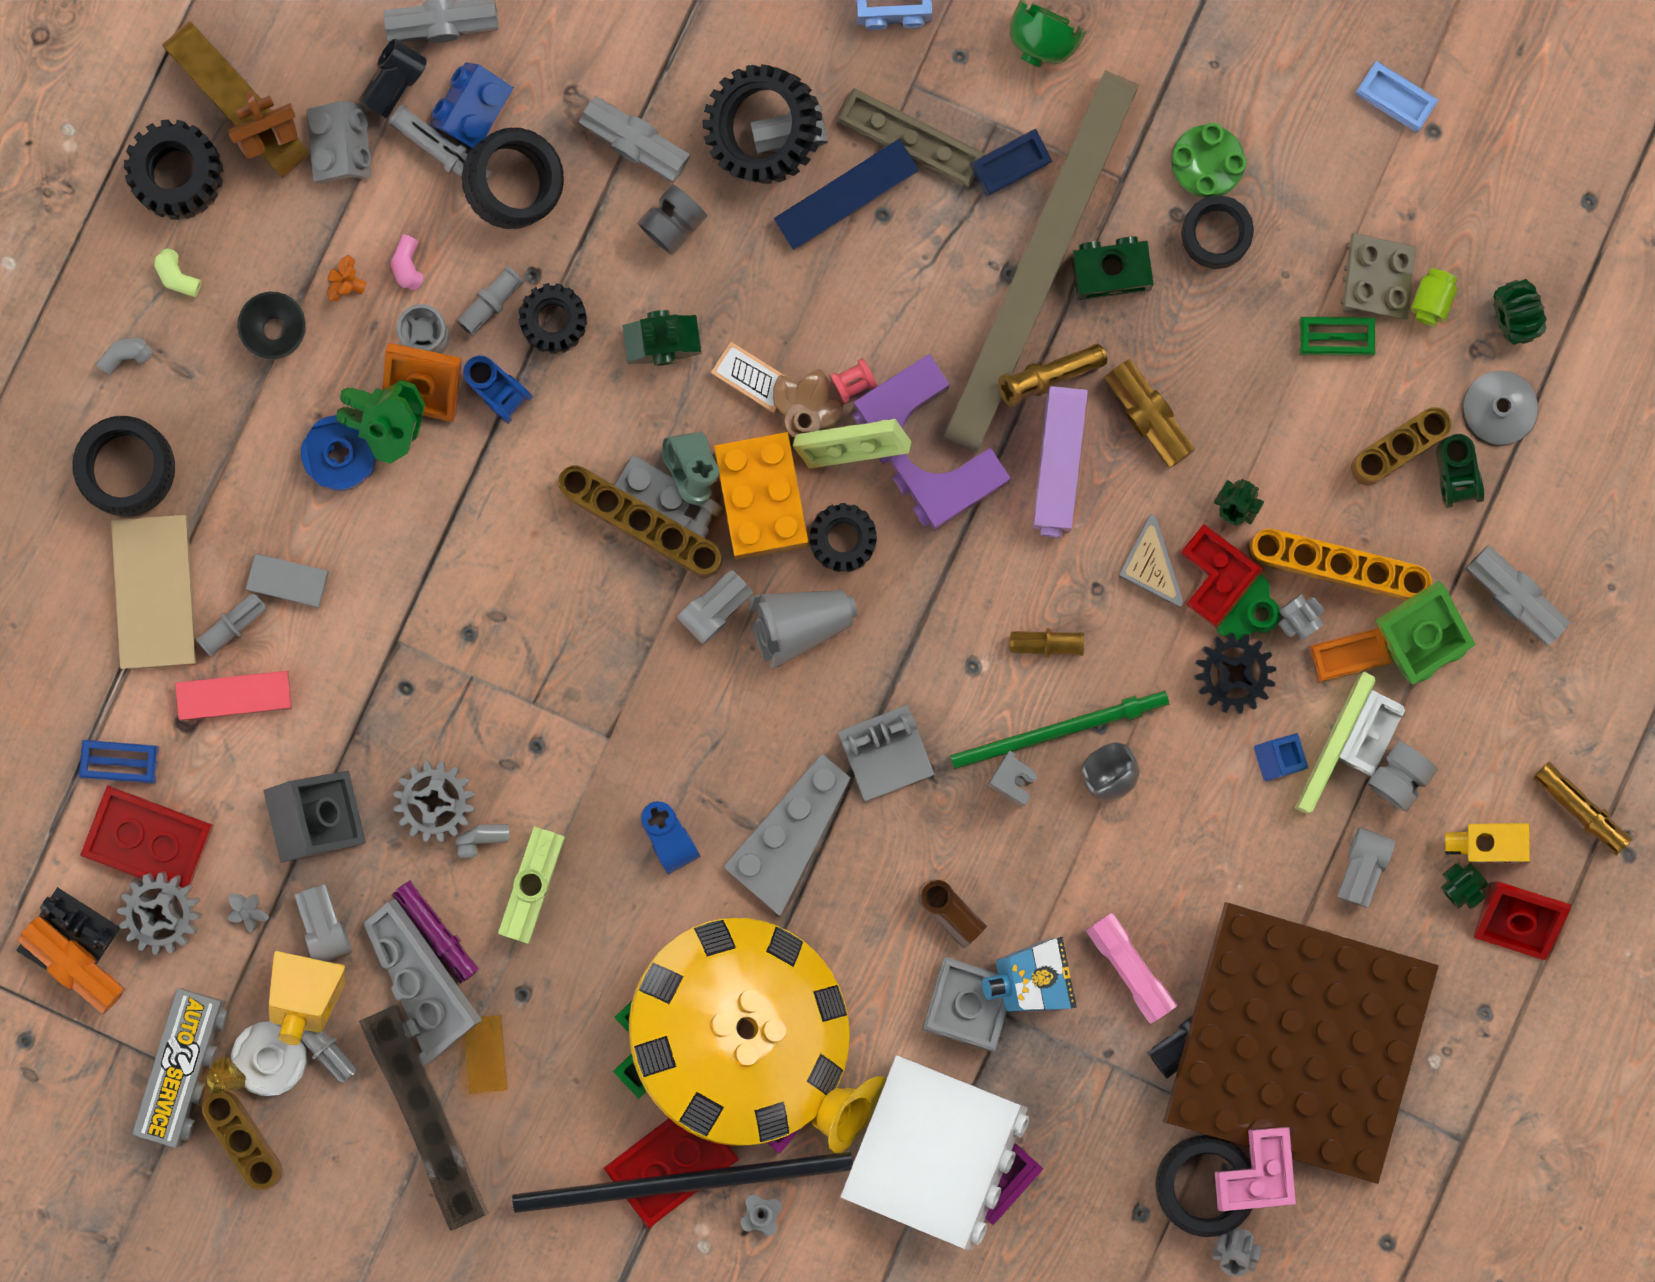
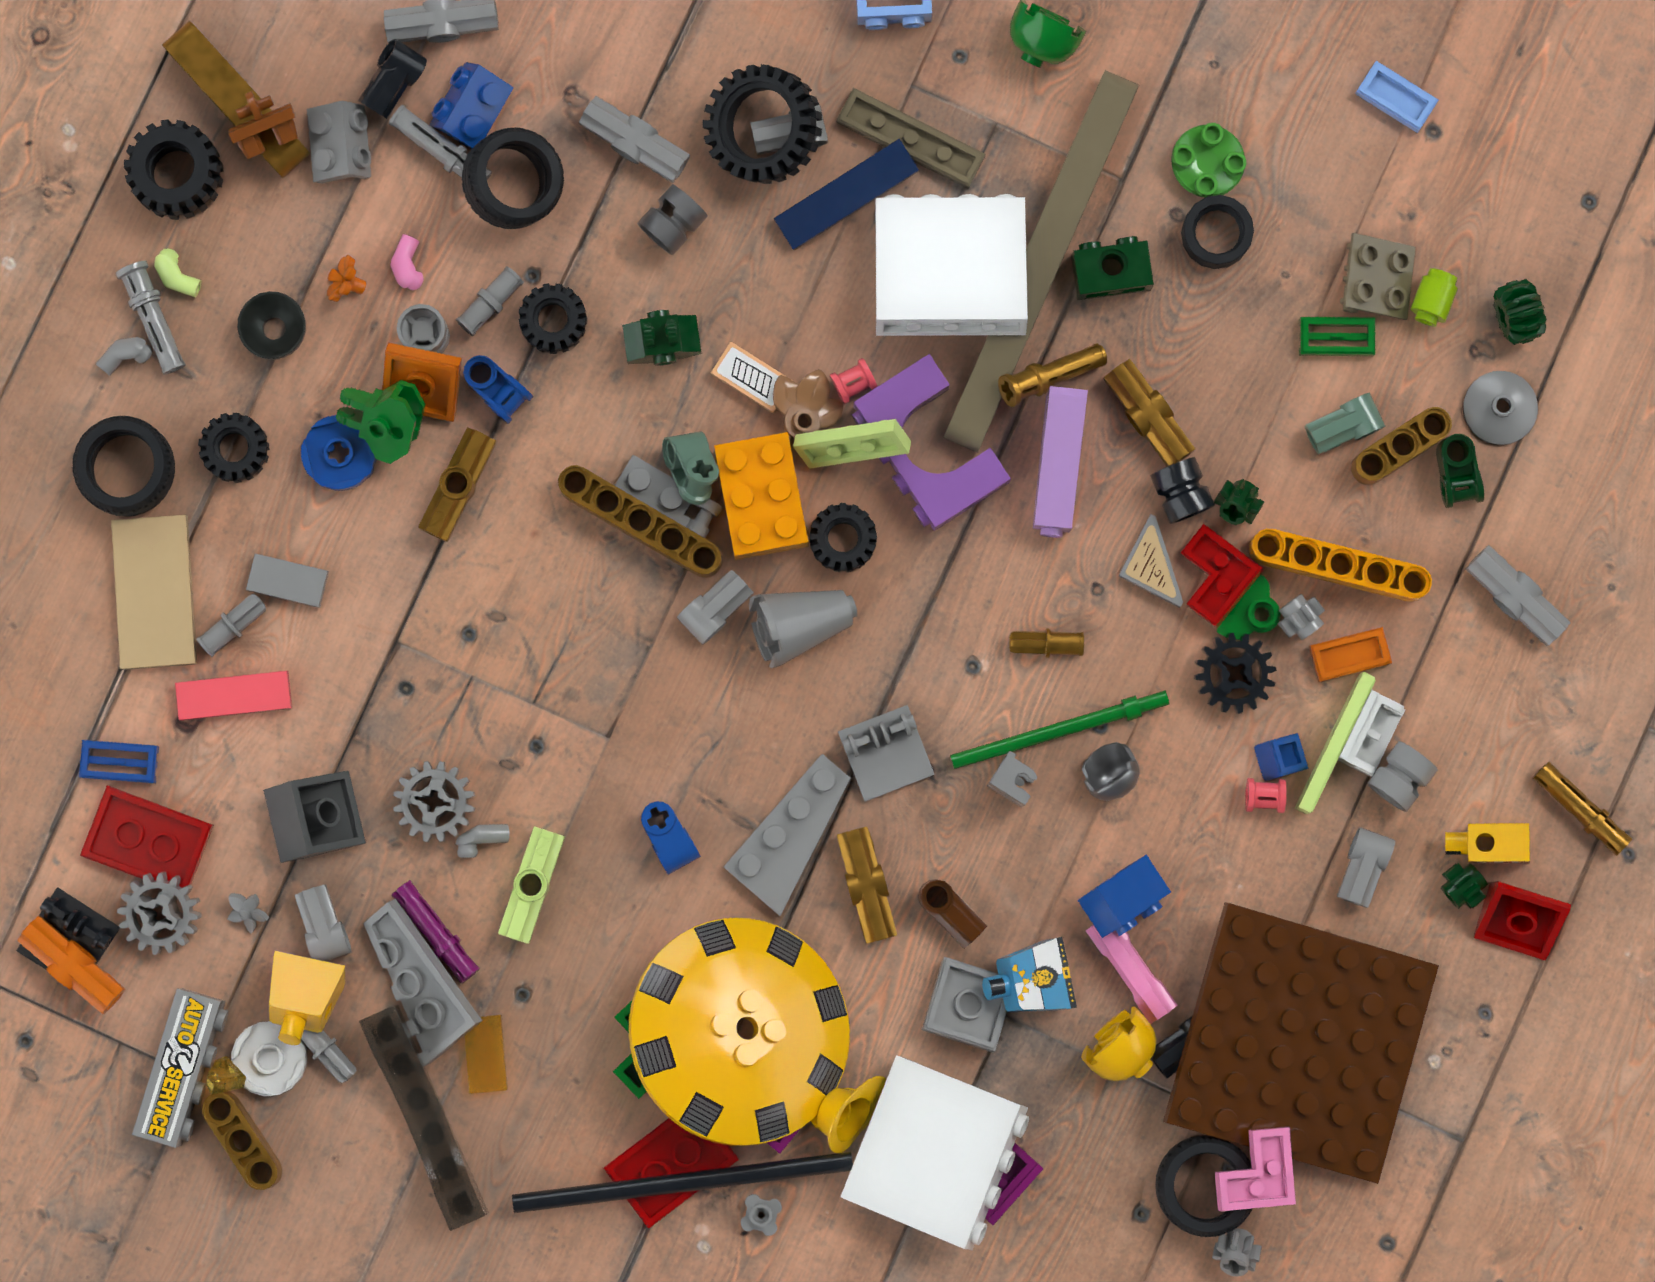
dark blue tile [969,129,1053,196] -> none
bright green plate [1375,581,1476,685] -> none
none -> light grey pin [116,260,186,374]
none -> black tyre [198,412,270,483]
none -> pearl gold piece [418,427,497,542]
none -> pearl gold piece [837,826,897,944]
none -> white panel [875,194,1028,336]
none -> blue brick [1078,854,1171,938]
none -> yellow cylinder [1081,1006,1157,1081]
none -> black wheel [1150,457,1215,524]
none -> coral bush [1245,778,1286,813]
none -> sand green piece [1304,392,1386,455]

